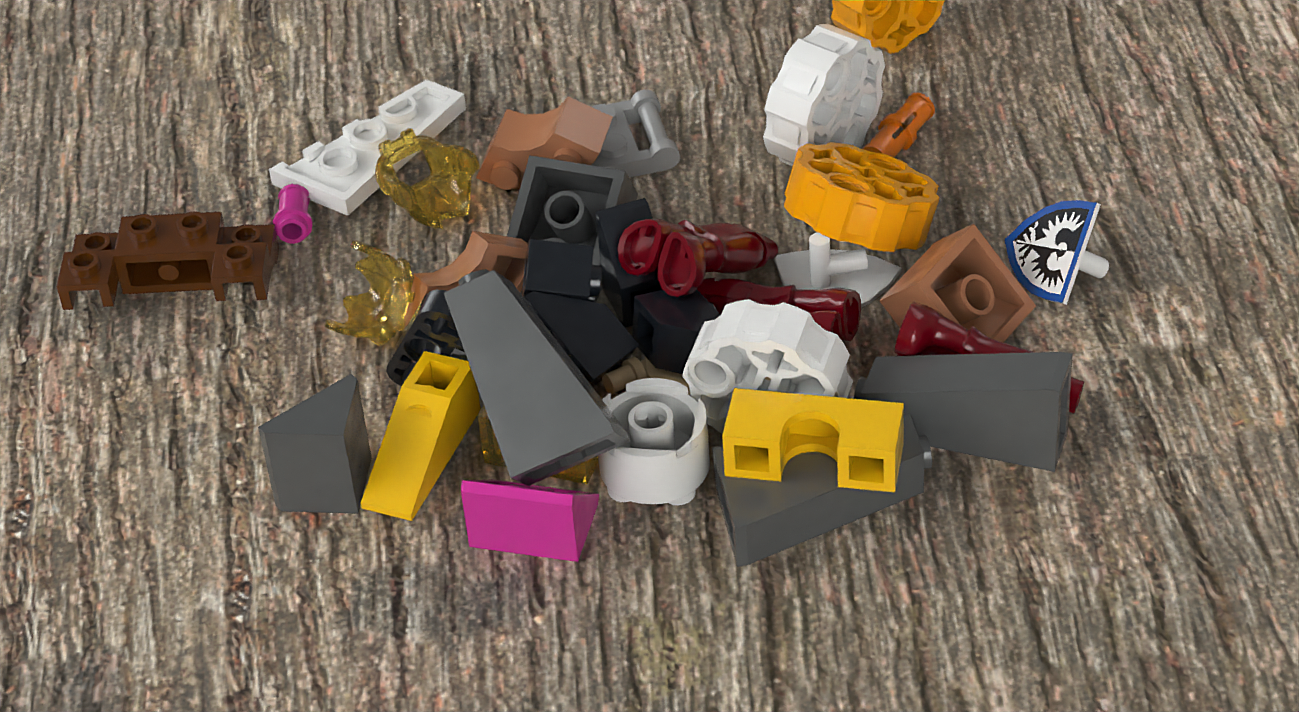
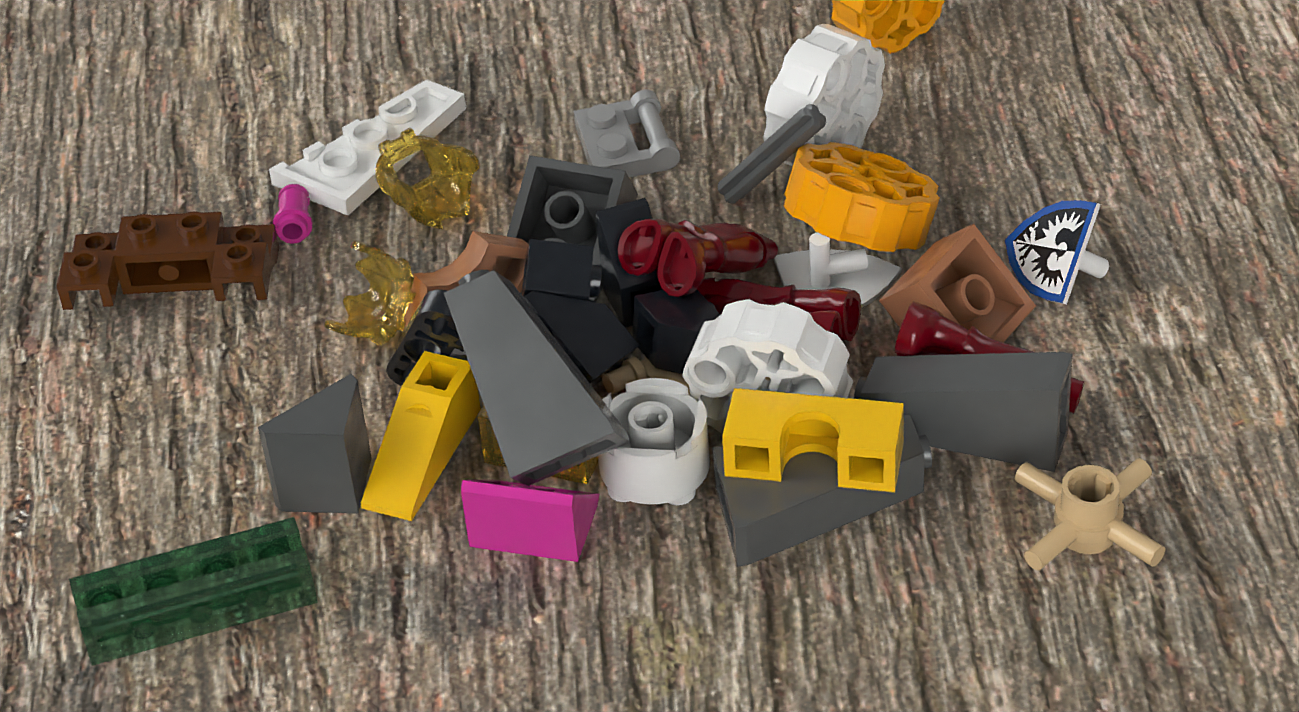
nougat brick [476,96,613,190] -> none
orange pin [862,93,935,158] -> none
none -> clear green brick [69,517,318,666]
none -> dark grey axle [717,104,826,204]
none -> tan bar [1015,458,1165,570]

